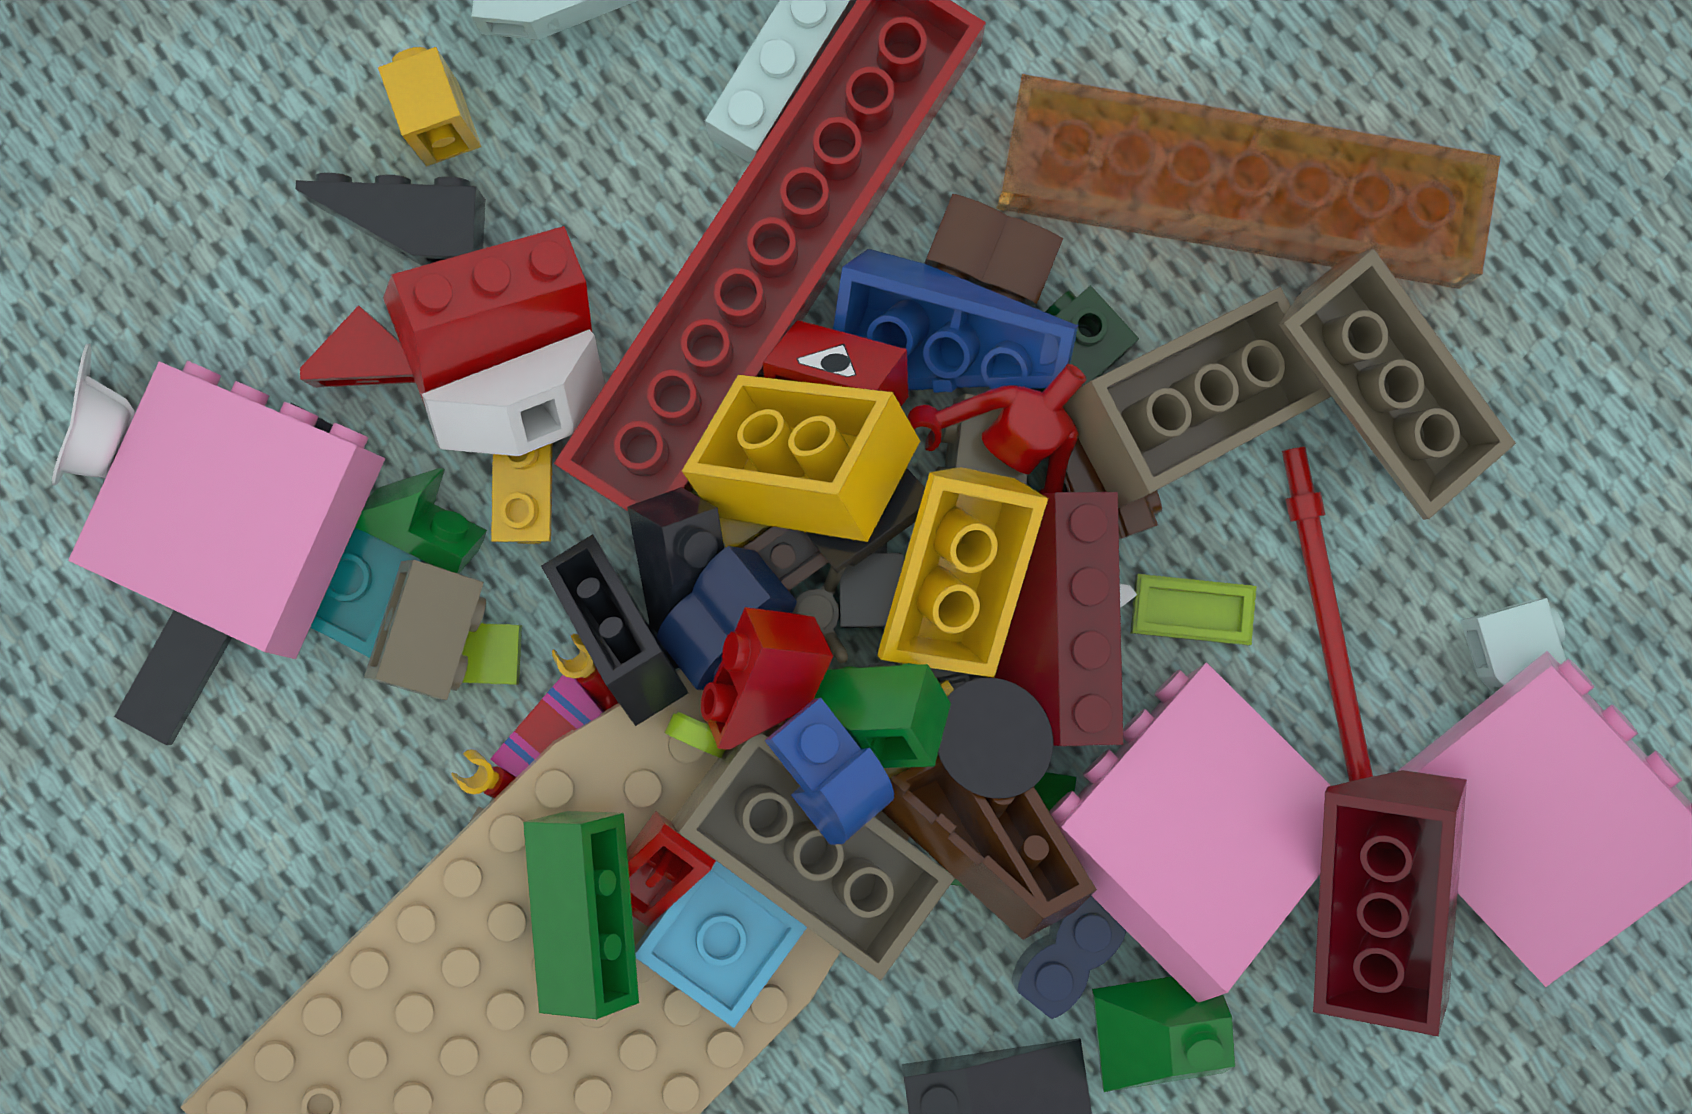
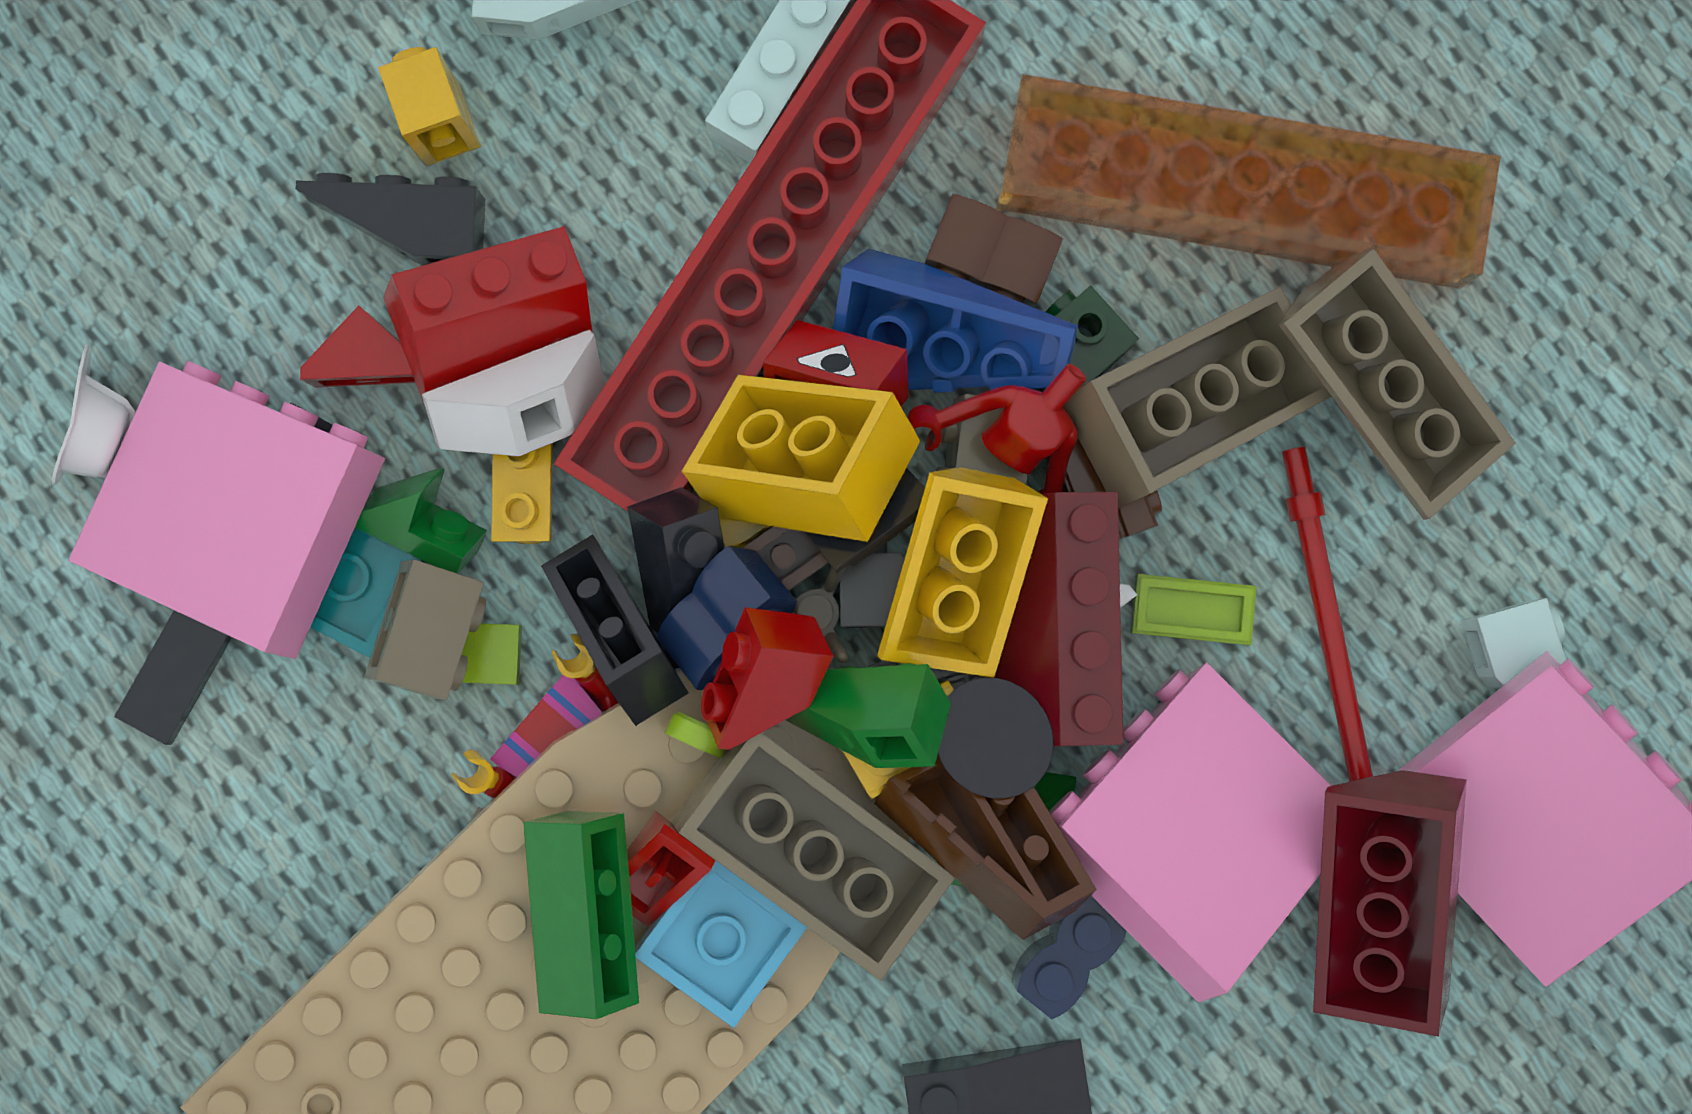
blue brick [765,697,894,845] -> none
green slope [1092,976,1235,1092] -> none

